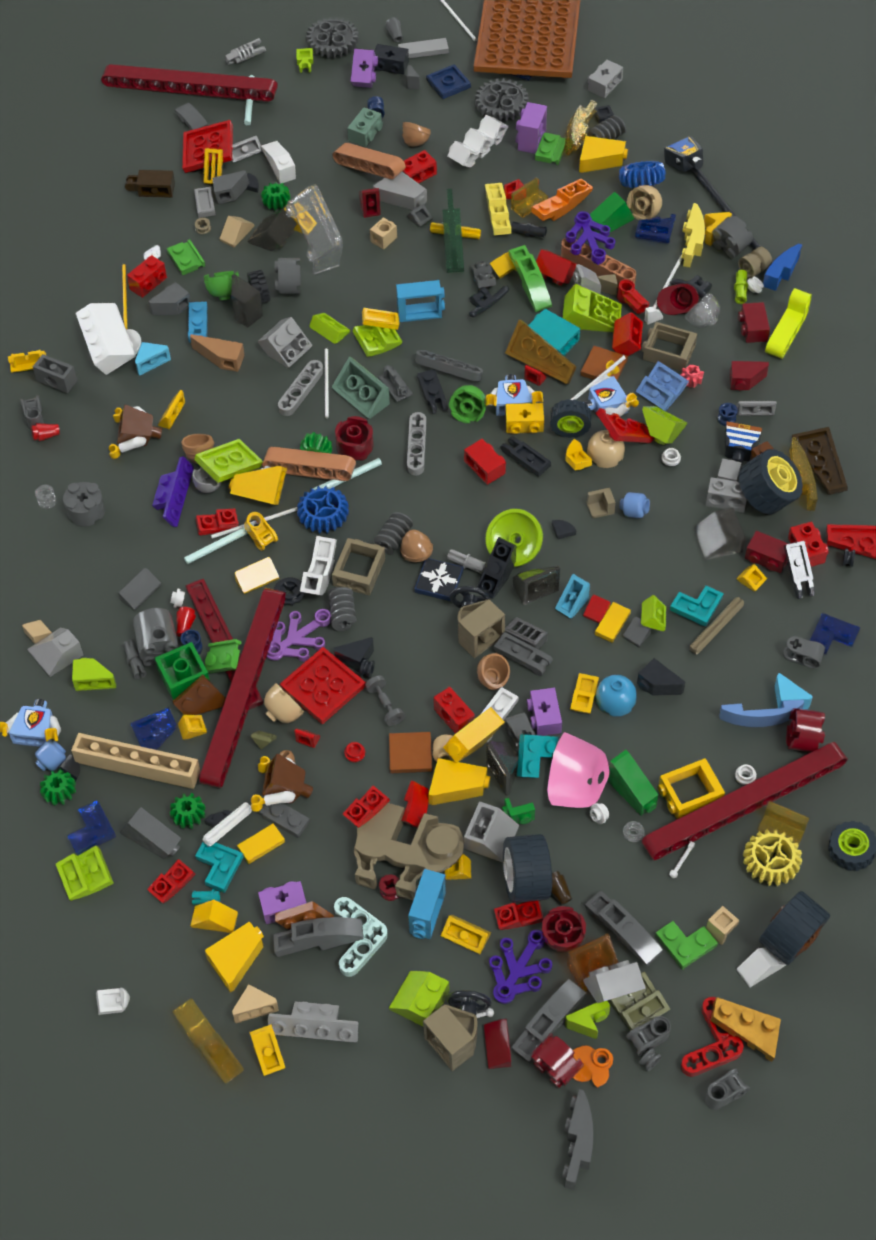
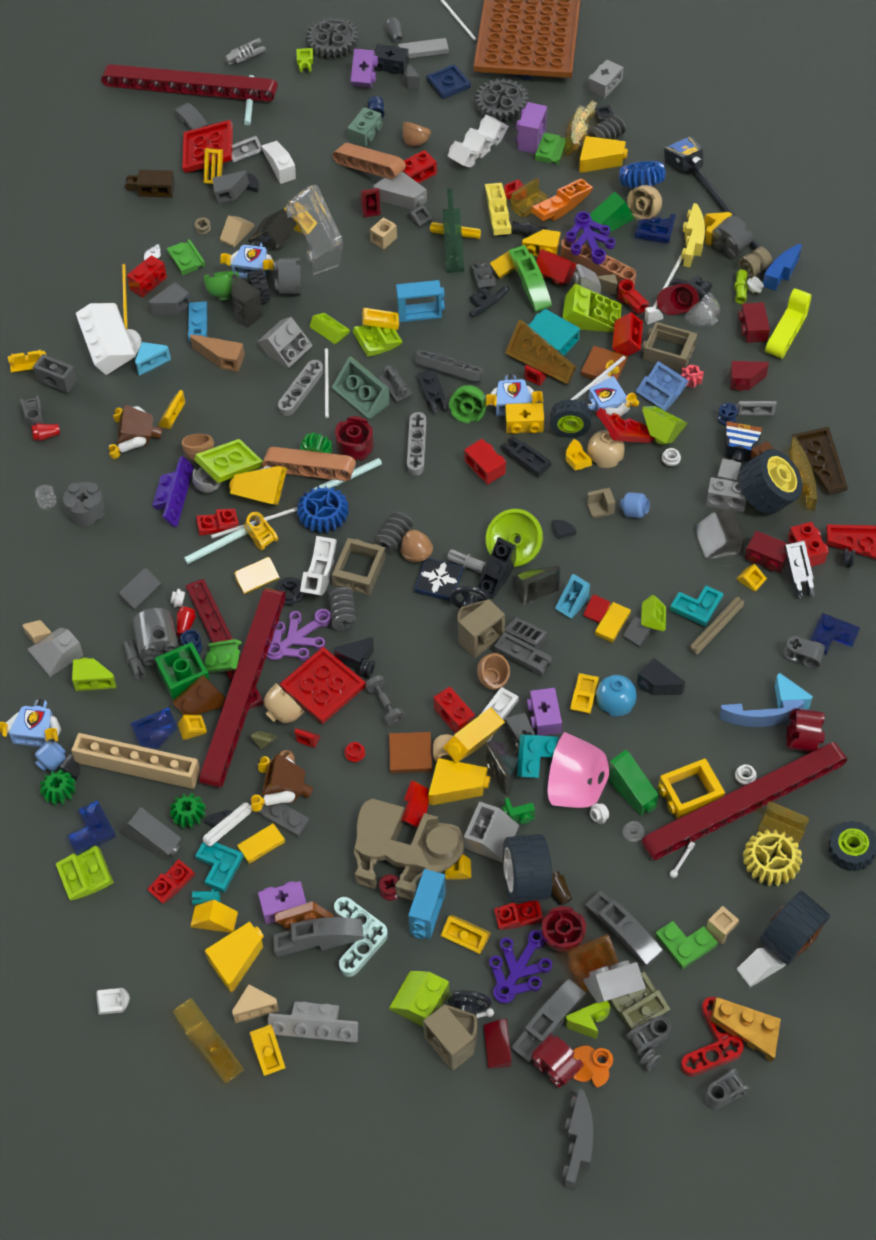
light grey tile [194,187,216,218] -> none
green gear [261,182,291,211] -> none
red slope [343,786,390,828] -> none
none -> torso [220,241,275,279]
none -> yellow slope [522,229,561,257]

